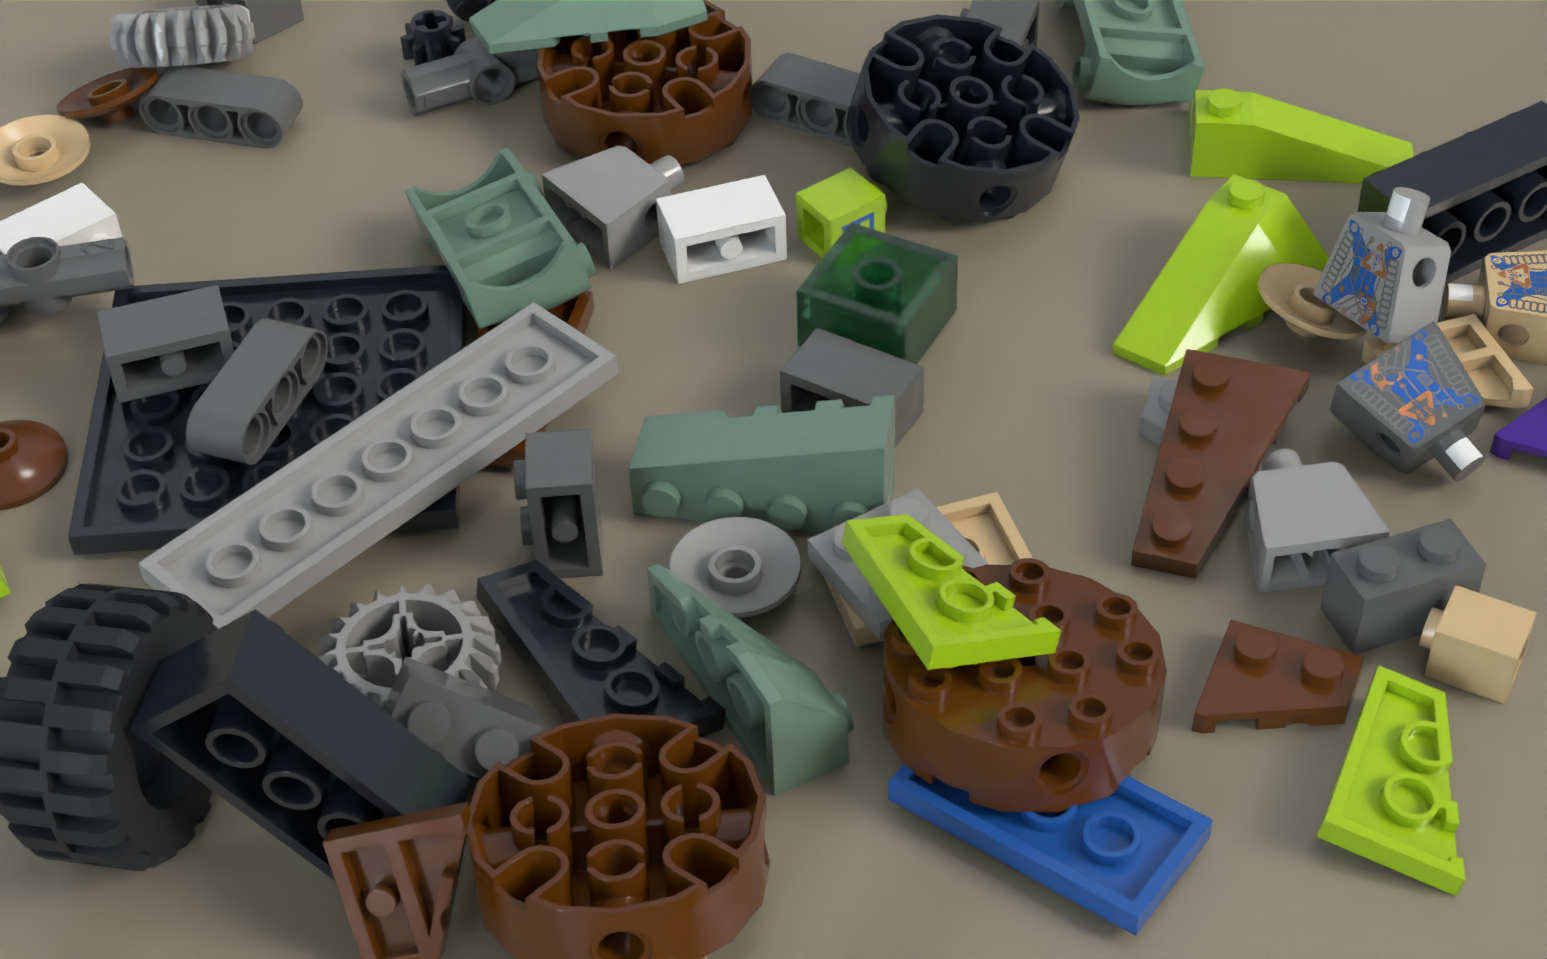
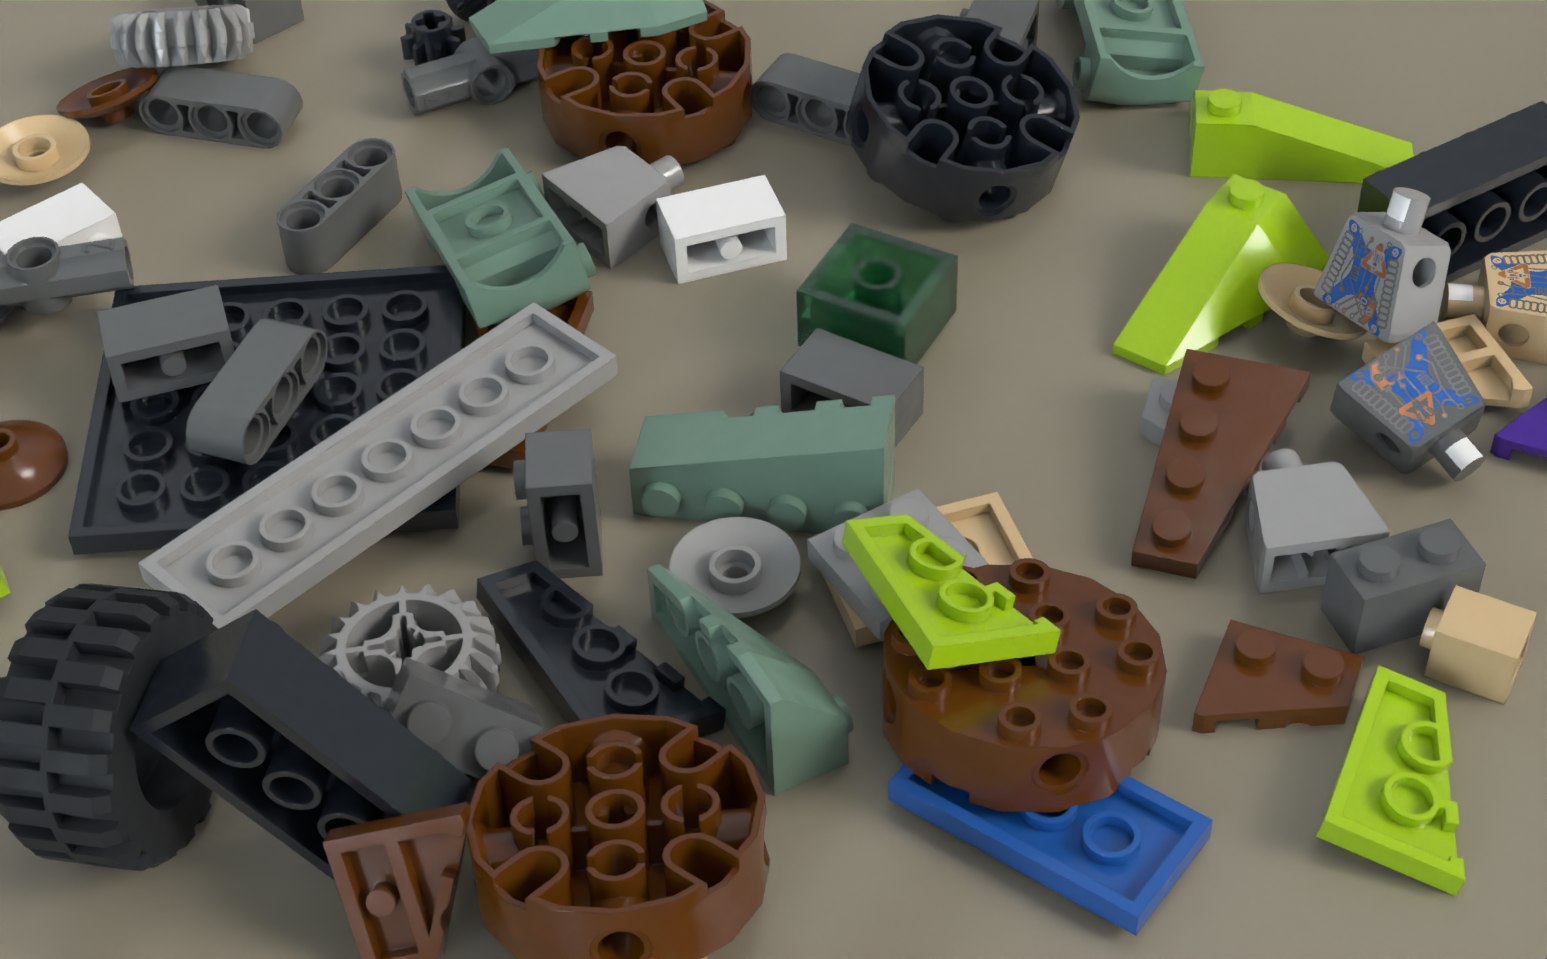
lime brick [796,167,887,266] -> none
none -> dark grey beam [277,138,402,275]

